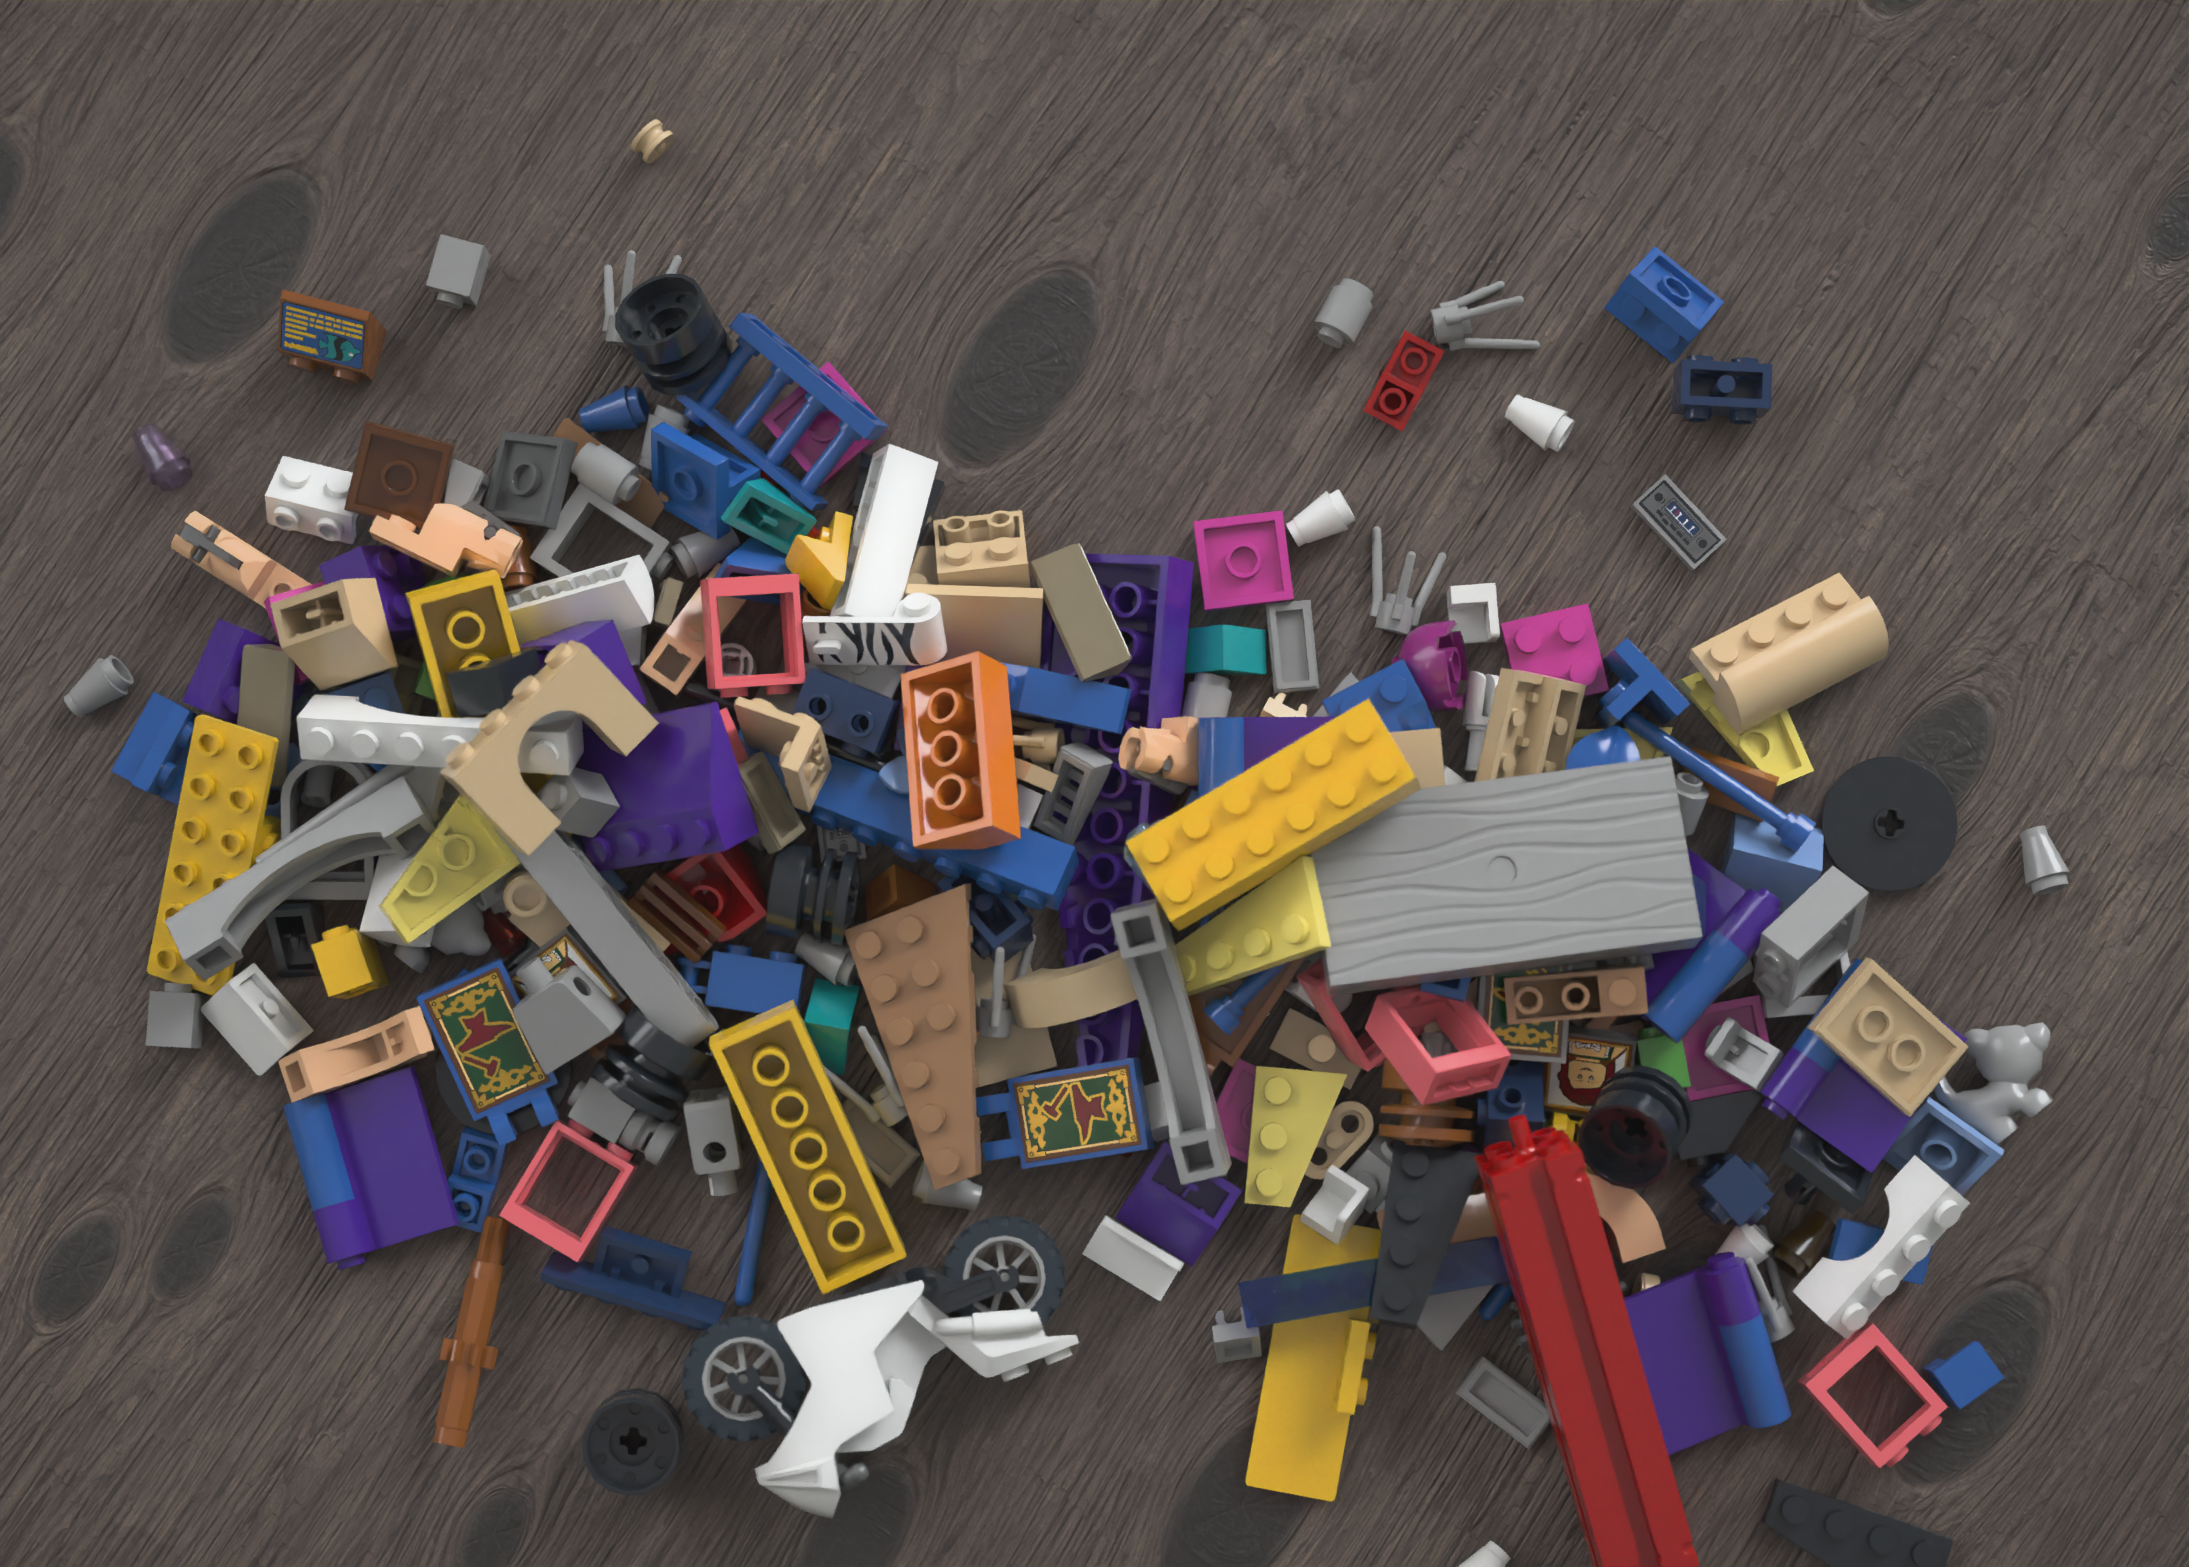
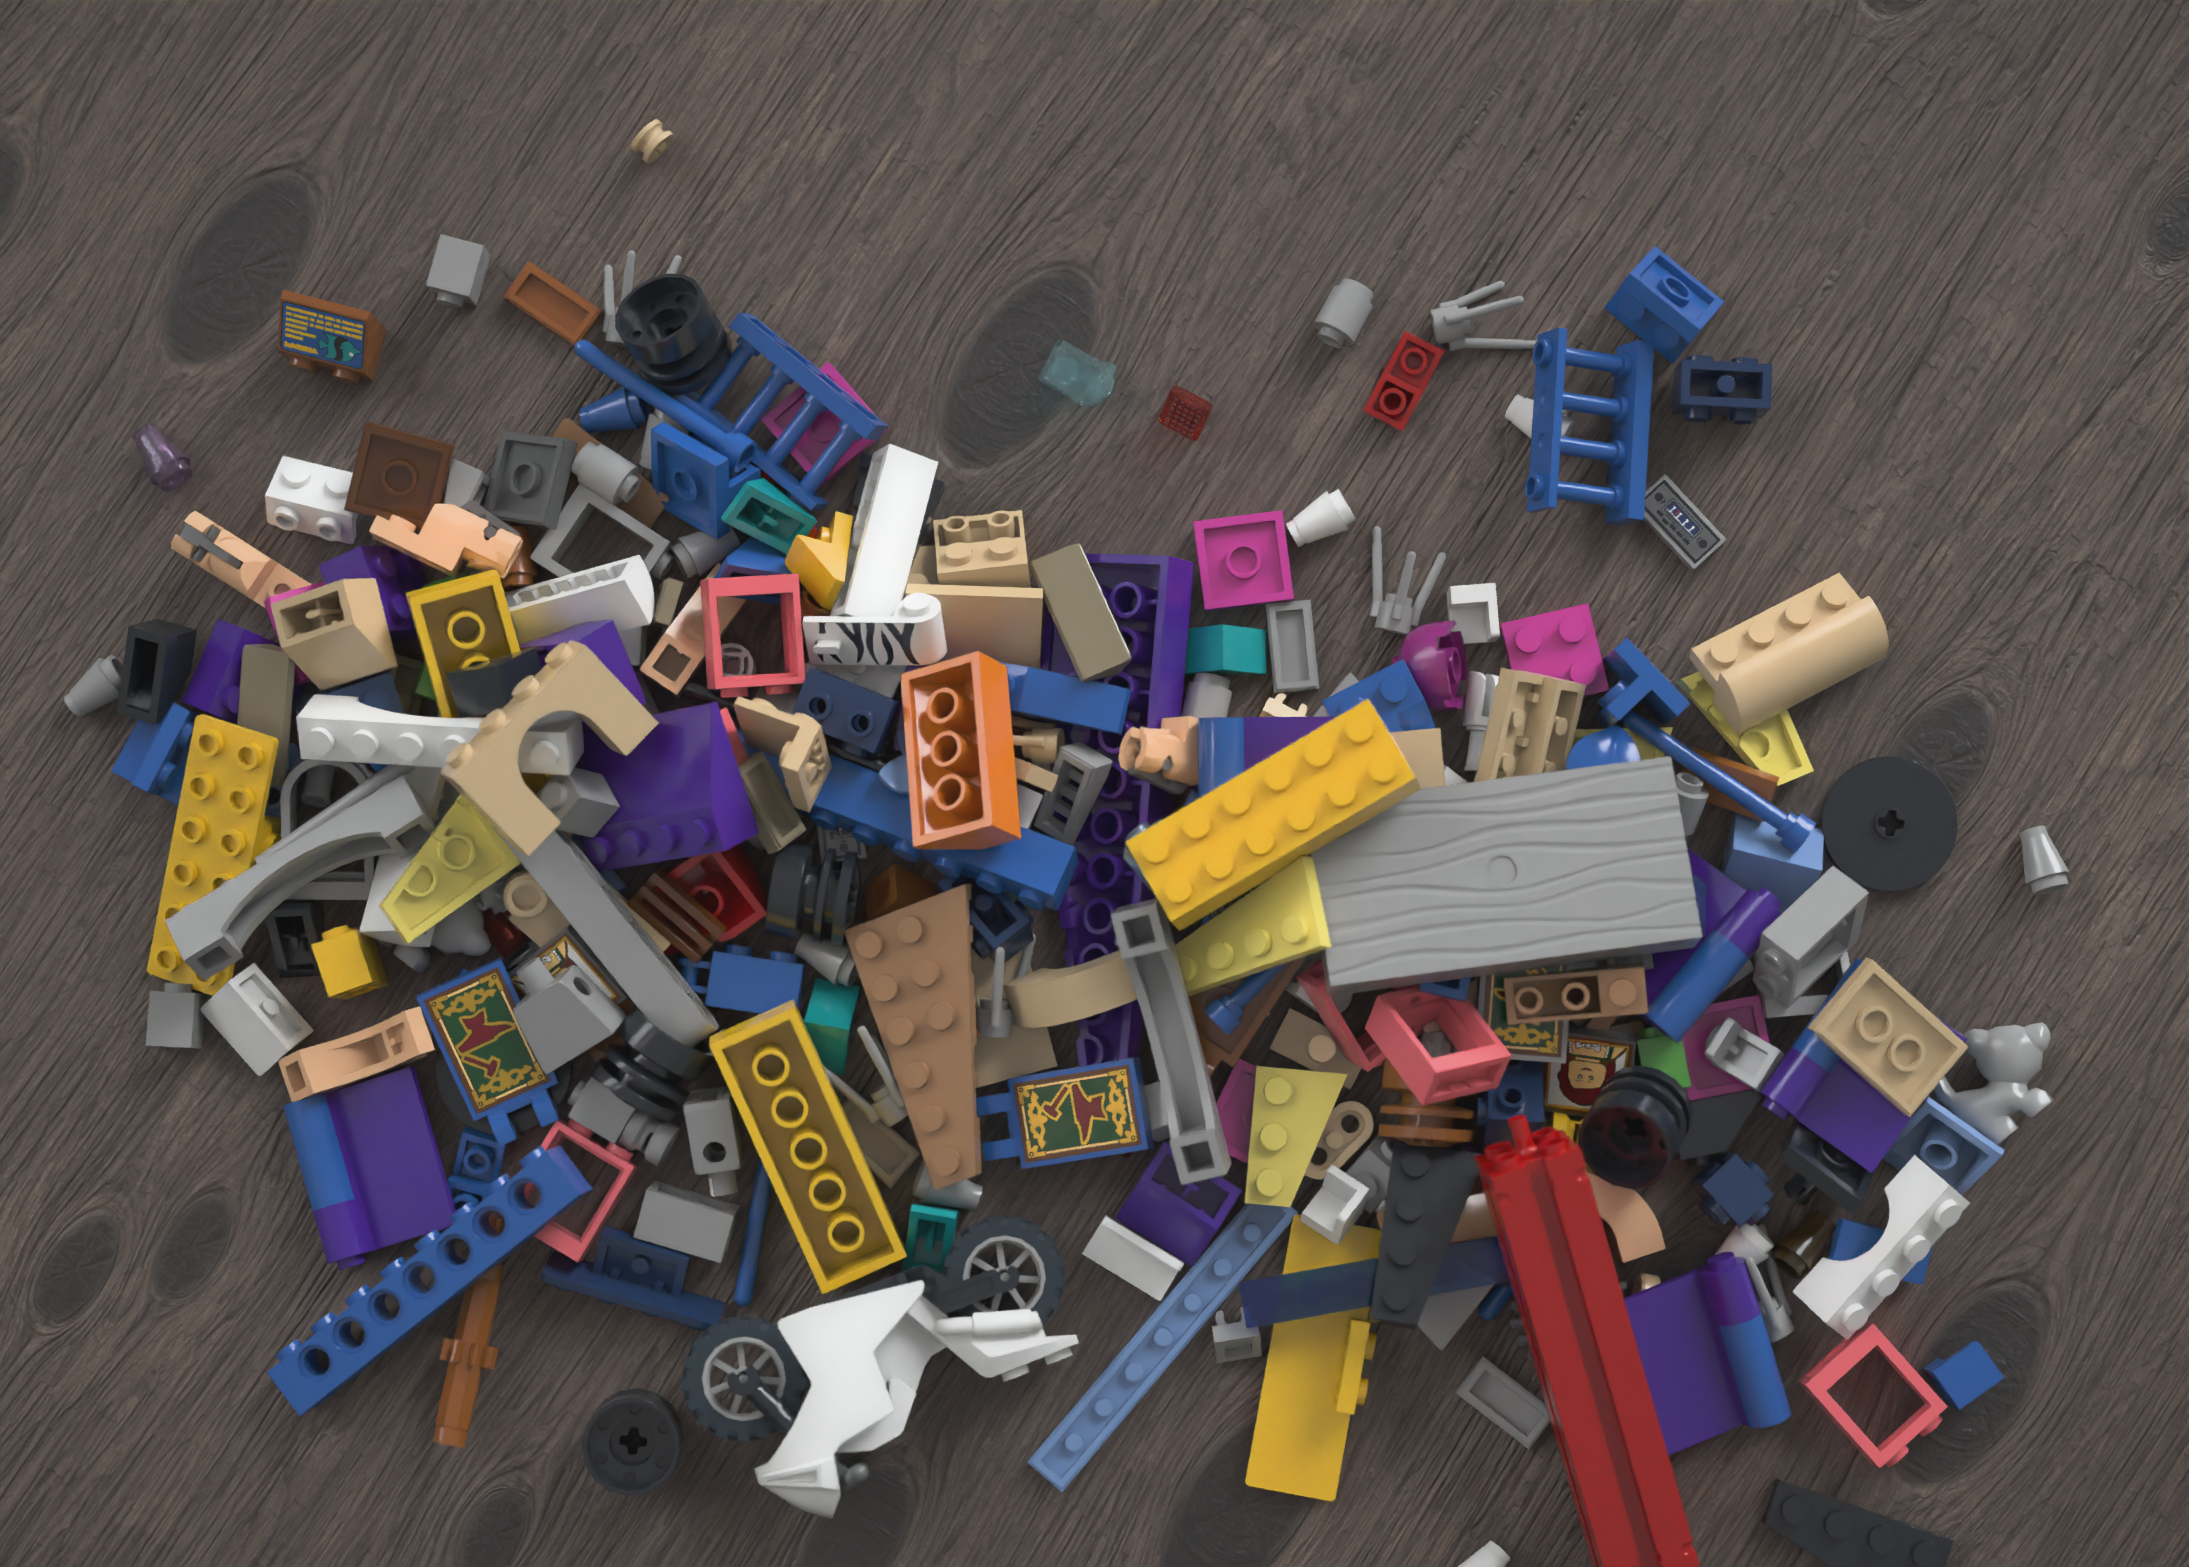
none -> black slope [117,619,197,724]
none -> blue brick [267,1145,593,1416]
none -> dark orange tile [503,261,603,347]
none -> blue piece [574,340,757,473]
none -> light grey hinge [633,1180,741,1263]
none -> teal slope [902,1203,960,1275]
none -> medium blue tile [1027,1203,1298,1492]
none -> clear light blue bracket [1038,340,1117,406]
none -> clear red slope [1159,385,1213,441]
none -> blue fence [1524,327,1654,525]

